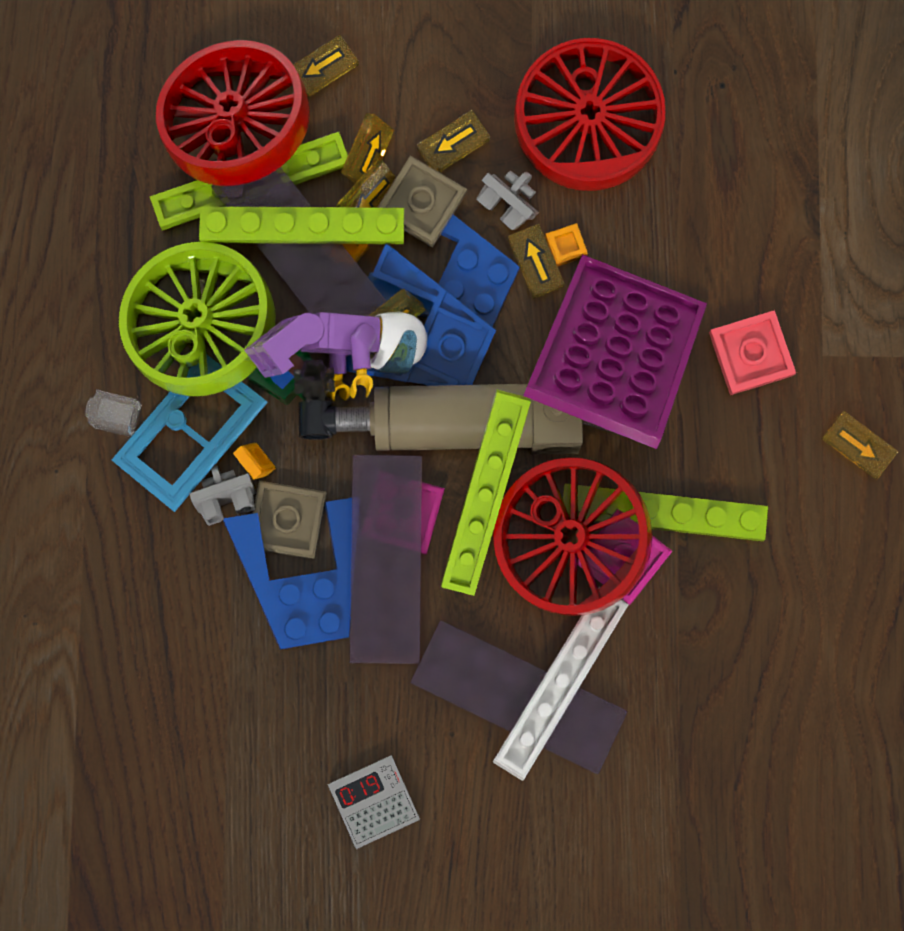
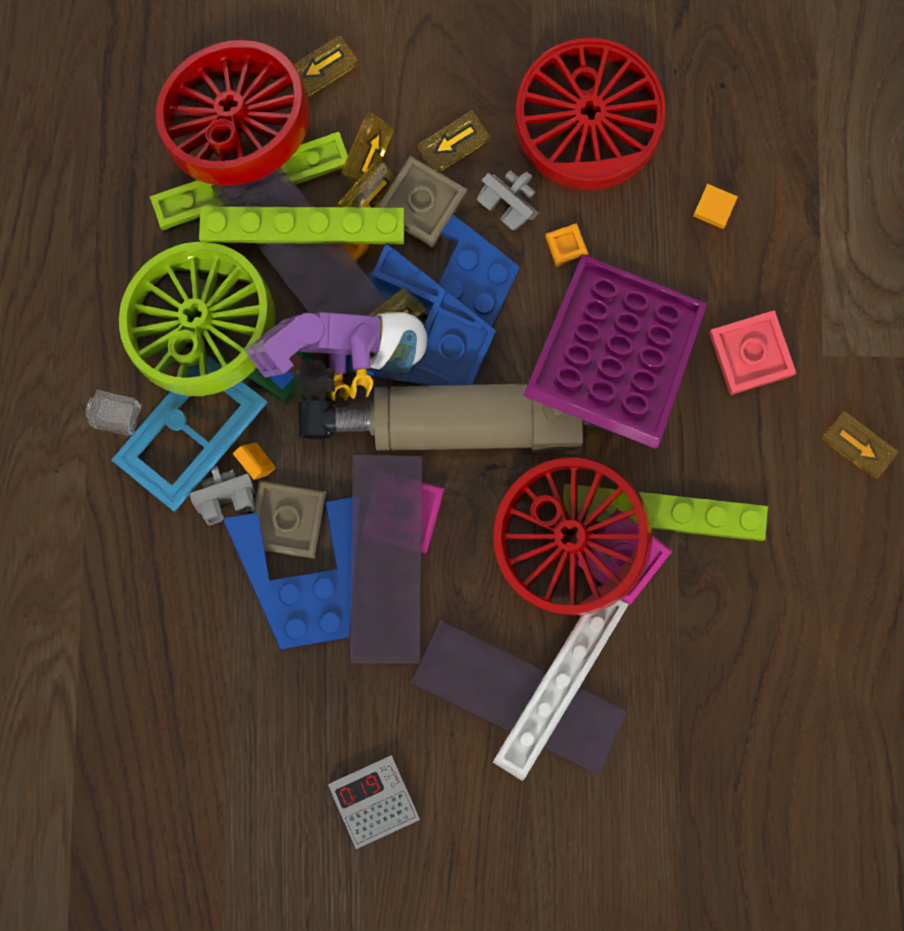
lime plate [441,389,531,596] -> none
clear yellow tile [508,224,565,299] -> none
none -> light orange tile [693,184,738,229]

